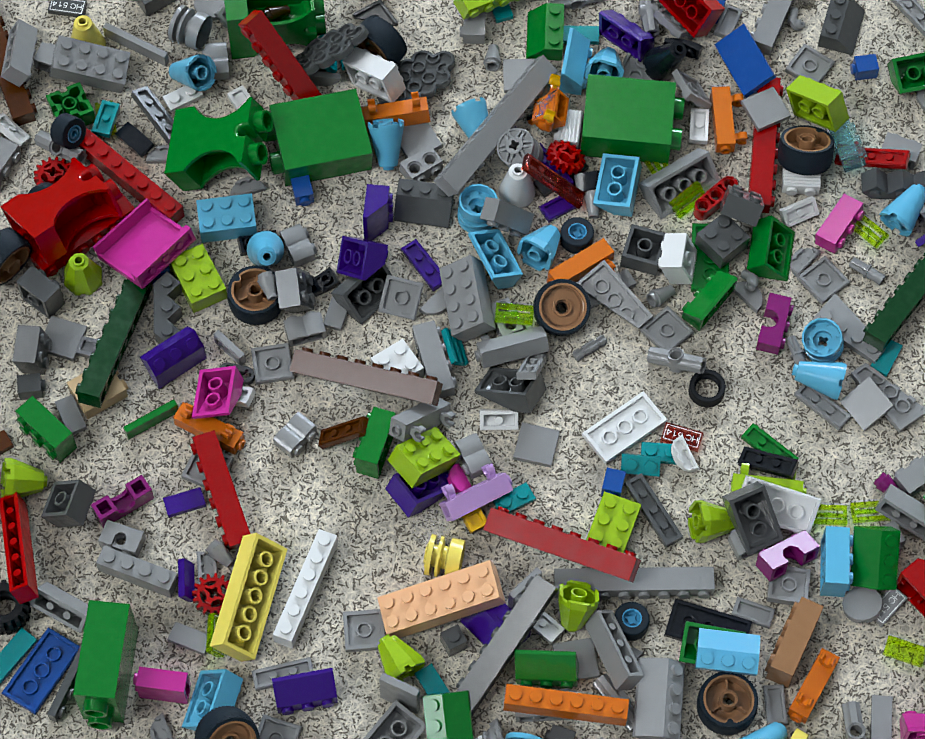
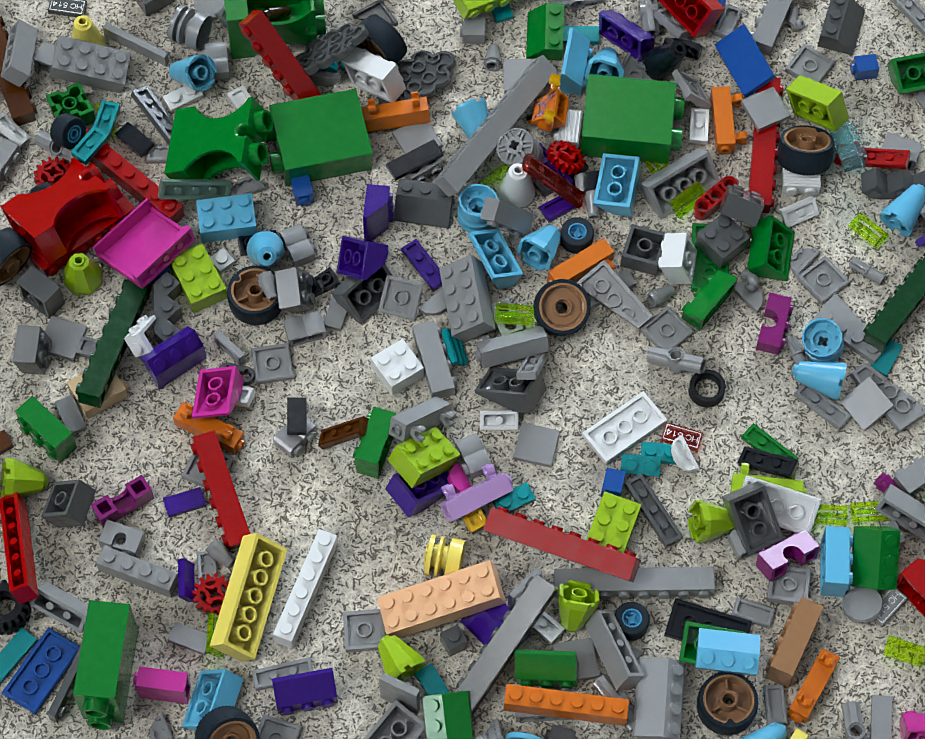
dark grey brick [17,373,46,400] -> none
green tile [123,400,178,440] -> none
brick [289,347,443,406] -> none
medium azure cone [367,118,404,170] -> none
light grey axle [572,335,607,361] -> none
dark pink brick [815,194,865,254] -> none
none -> teal plate [71,126,109,165]
none -> white bracket [124,315,156,358]
none -> sand green plate [158,179,232,199]
none -> white plate [210,248,235,274]
none -> black tile [287,397,307,435]
none -> black tile [386,139,443,181]
none -> clear neon green tile [481,163,509,186]

